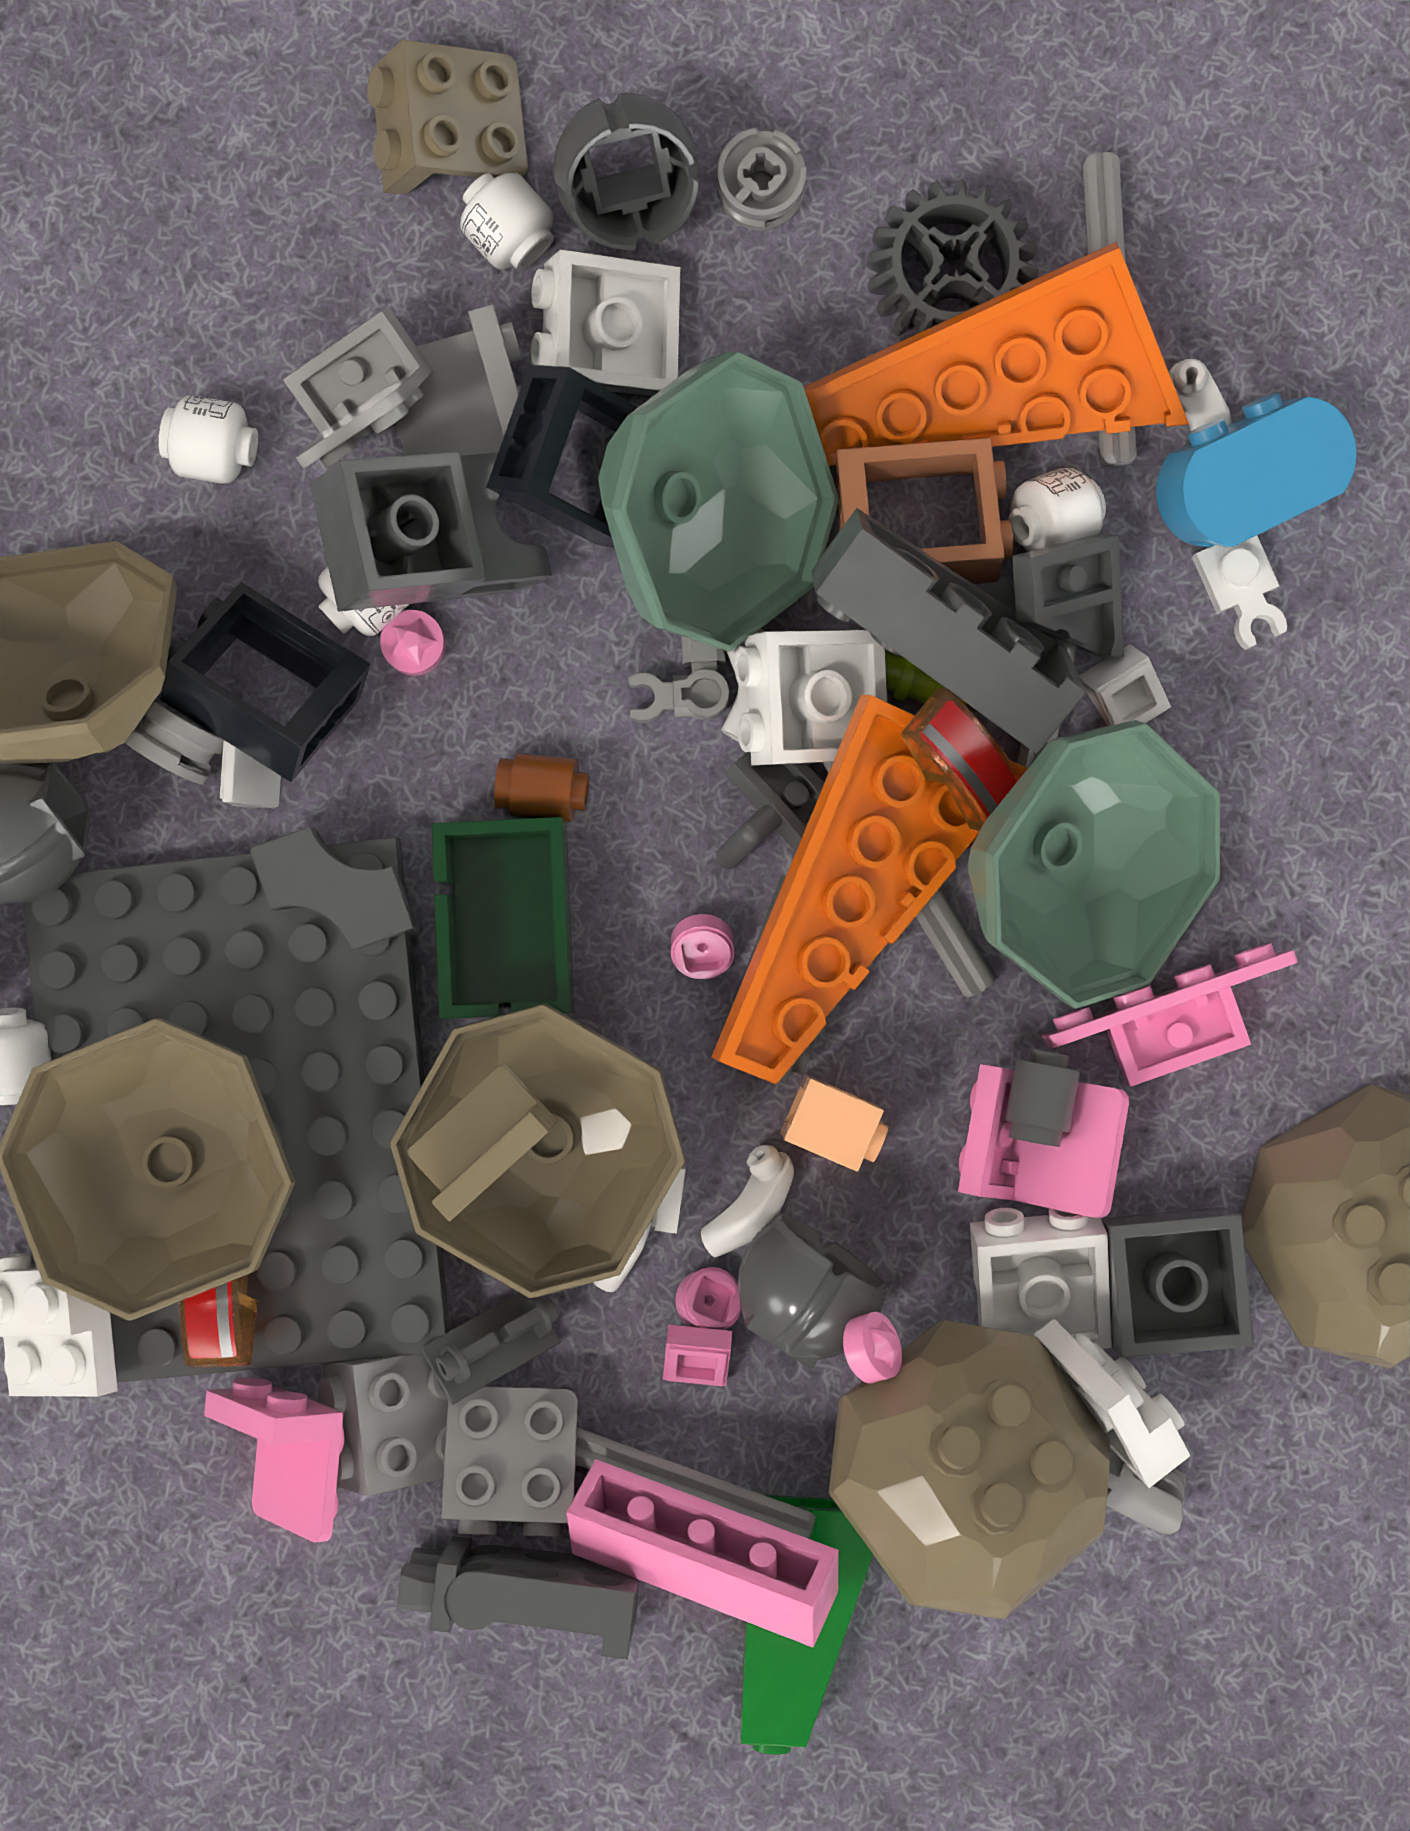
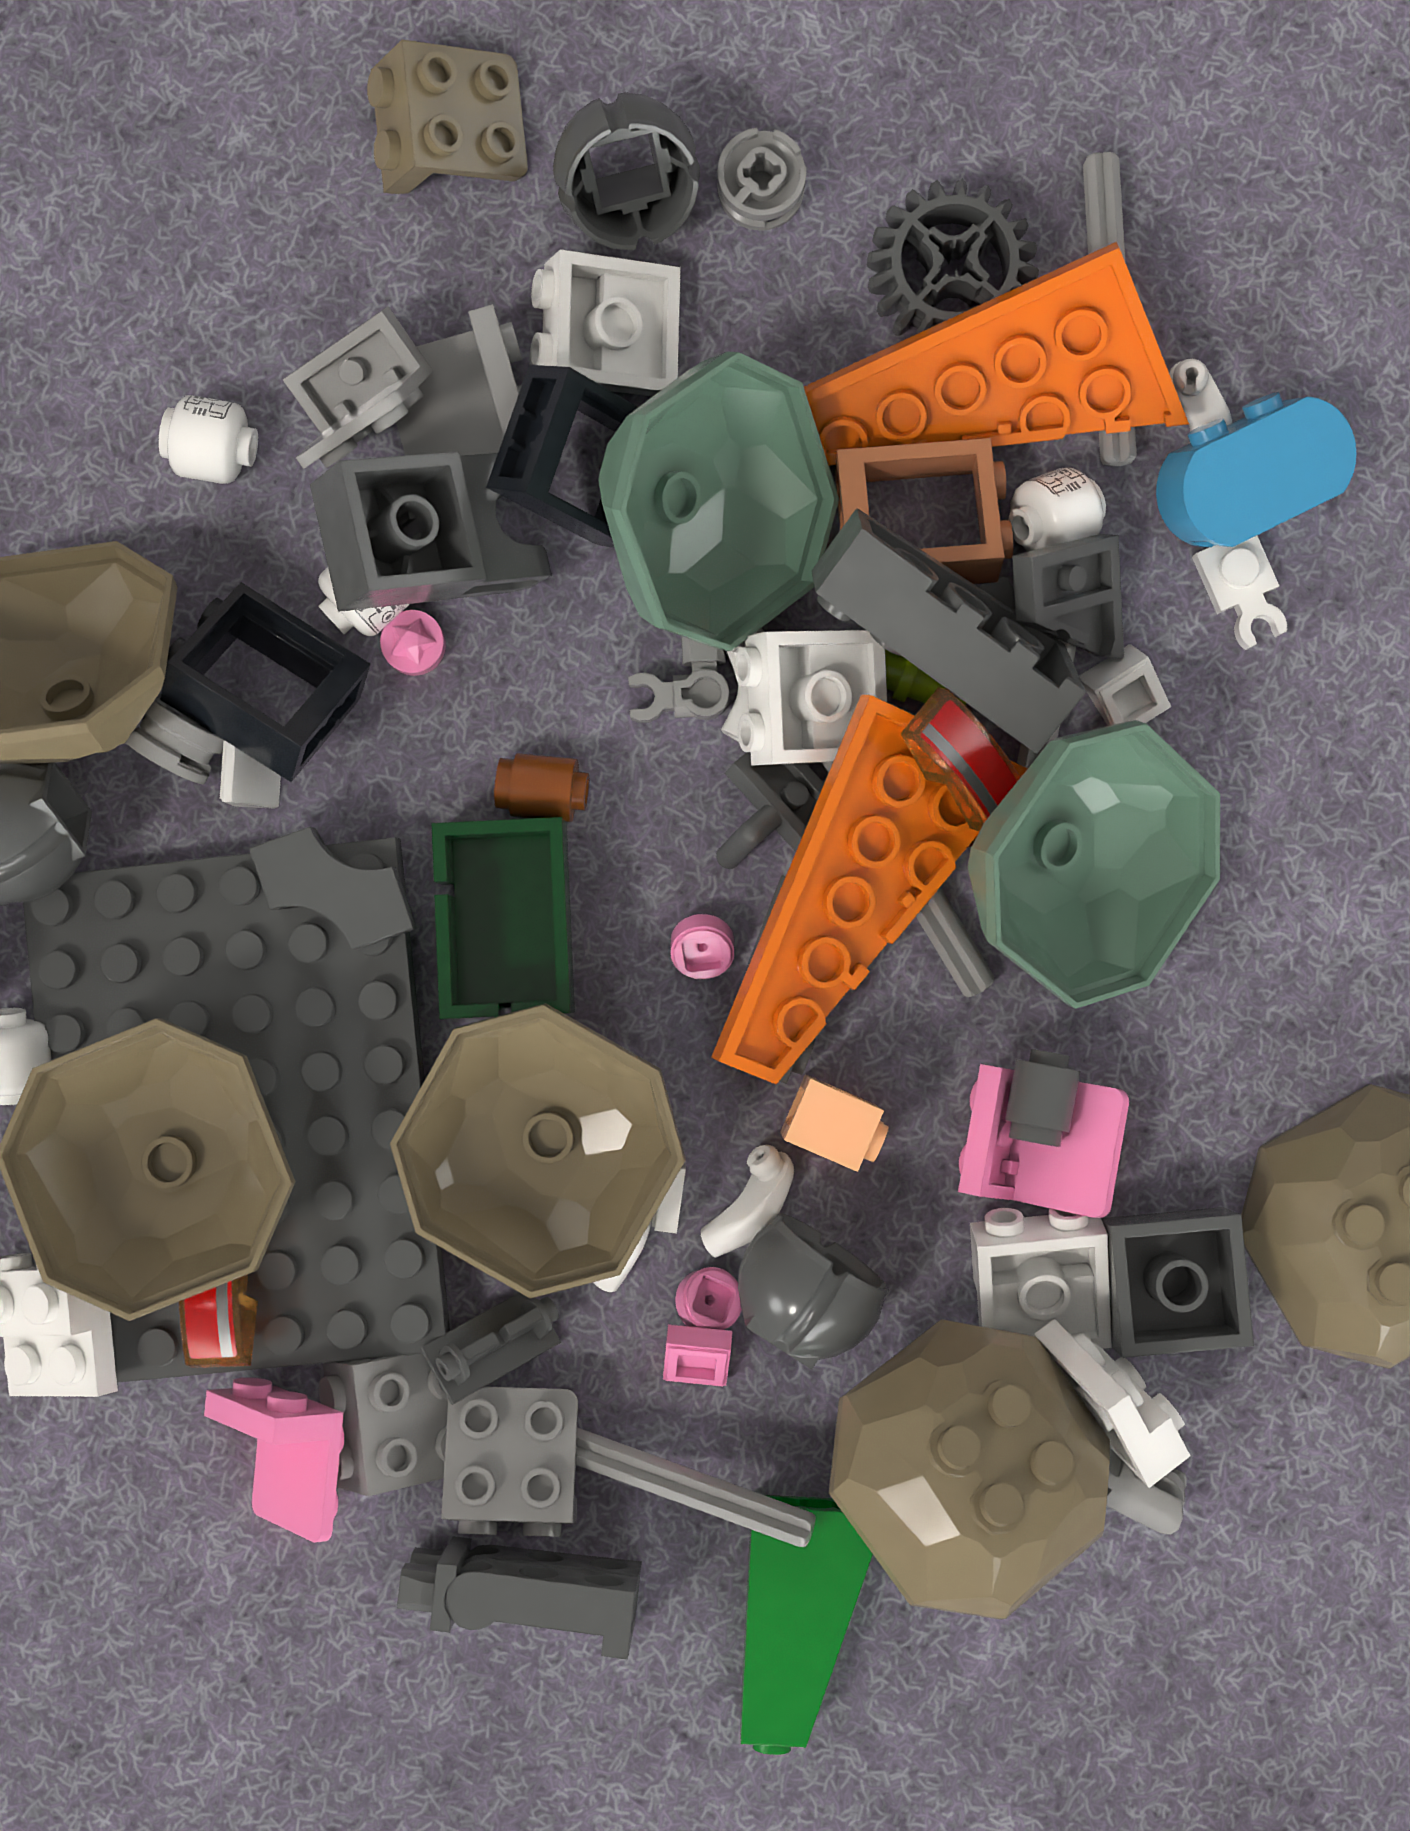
dark tan panel [408,1064,557,1222] -> none
white head [460,172,554,271] -> none
bright pink brick [566,1459,839,1647] -> none
bright pink tile [843,1312,902,1384] -> none
bright pink bracket [1042,943,1298,1087] -> none

